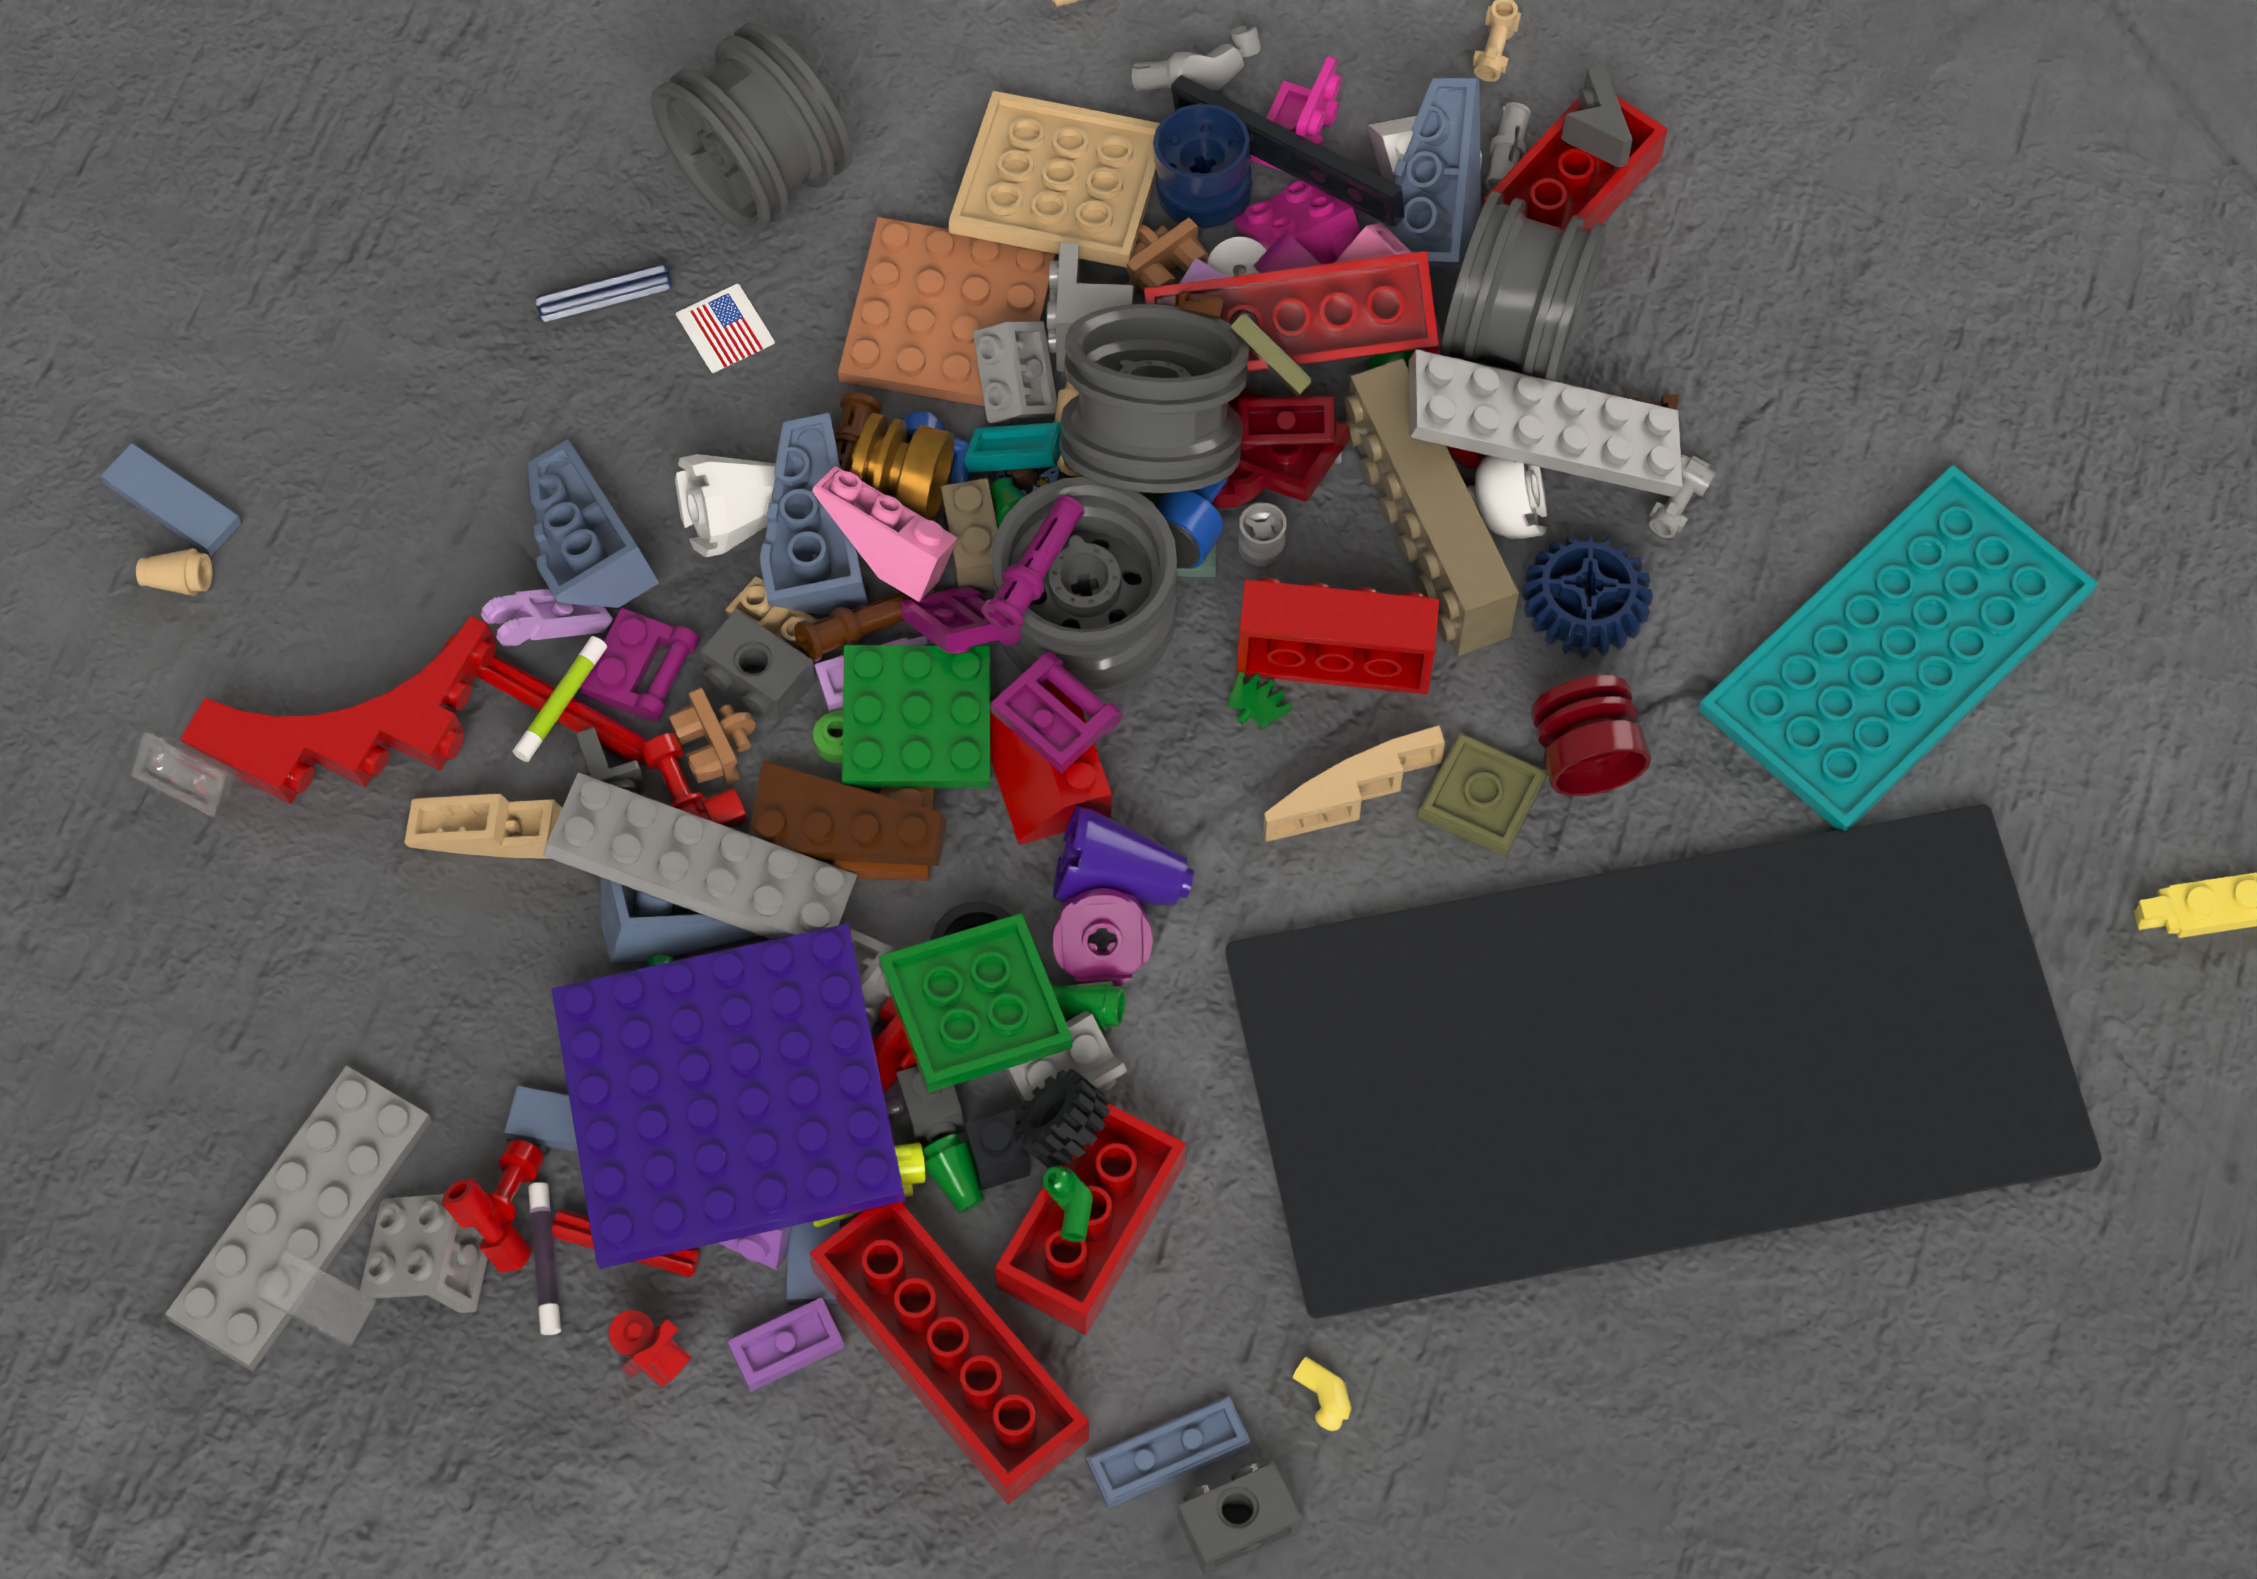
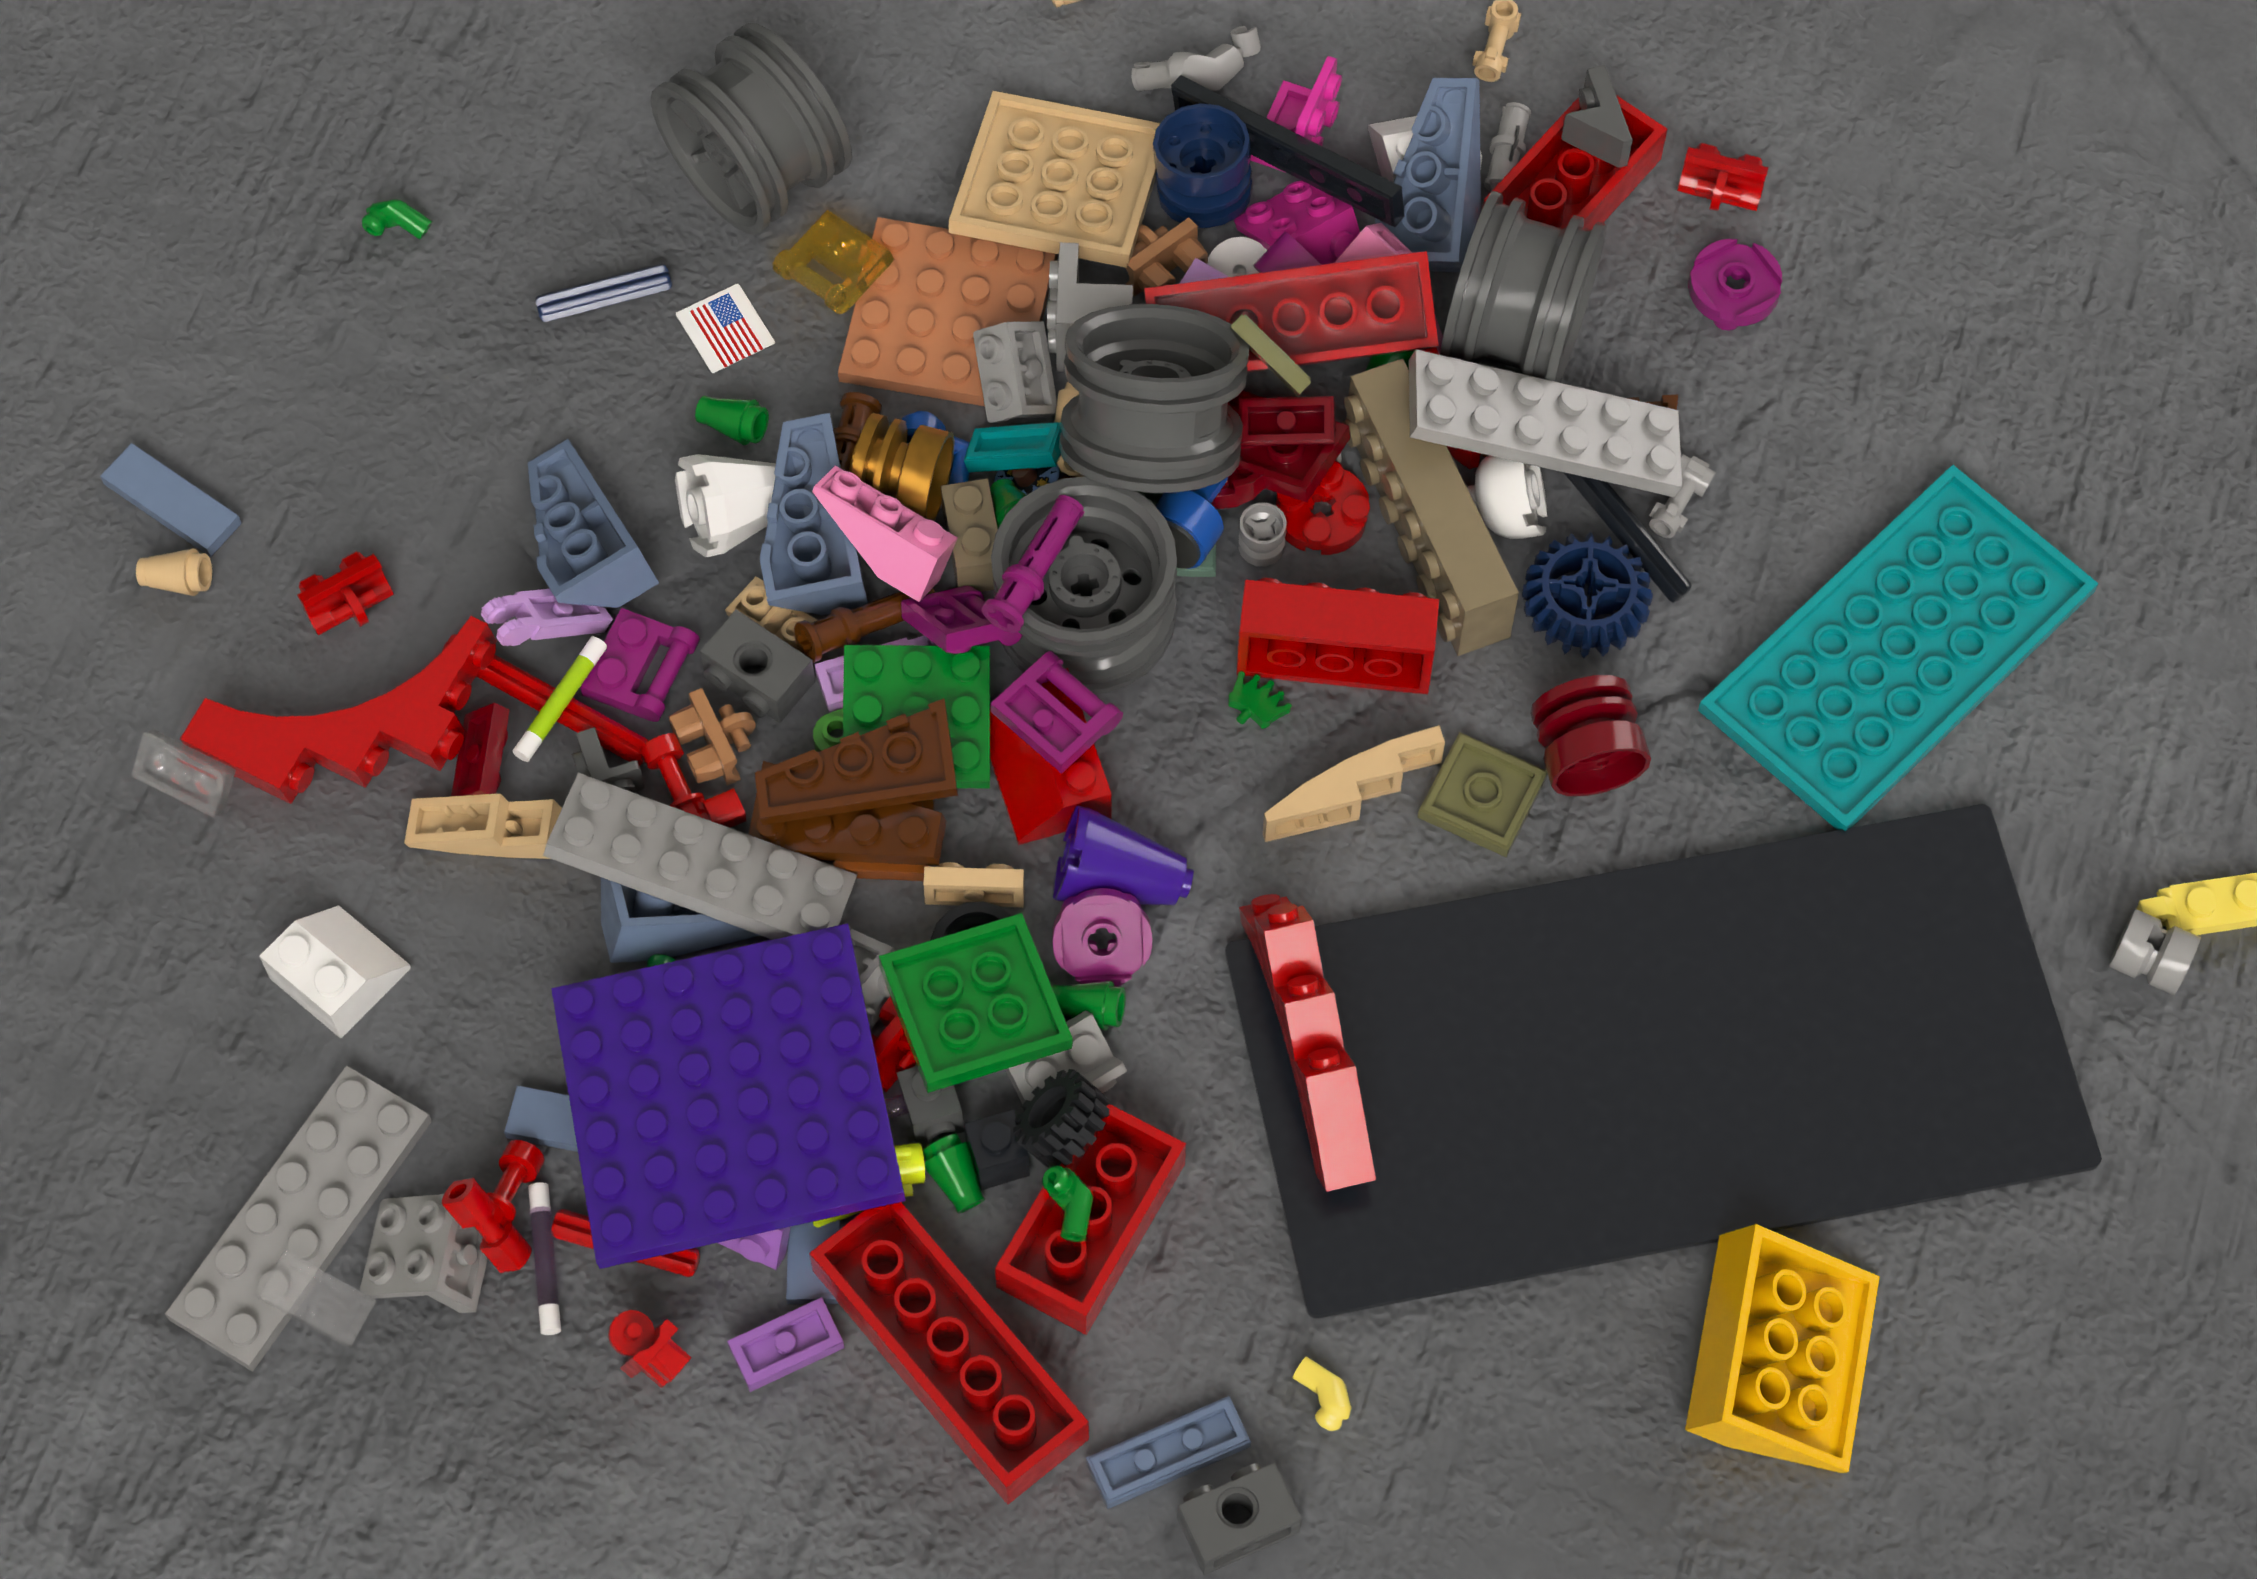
reddish brown tile [1175,291,1224,318] -> none
none -> white slope [259,905,411,1038]
none -> red hips [297,551,394,635]
none -> green arm [361,199,433,240]
none -> dark red plate [451,702,510,796]
none -> green cone [695,396,769,445]
none -> reddish brown wing [755,698,958,825]
none -> clear yellow plate [773,210,895,314]
none -> tan plate [923,862,1025,908]
none -> arch [1239,894,1376,1192]
none -> red plate [1276,461,1370,555]
none -> black axle [1563,472,1692,603]
none -> red hips [1677,143,1769,211]
none -> yellow slope [1685,1224,1880,1473]
none -> magenta plate [1688,239,1782,331]
none -> light grey wheel [2109,909,2201,996]

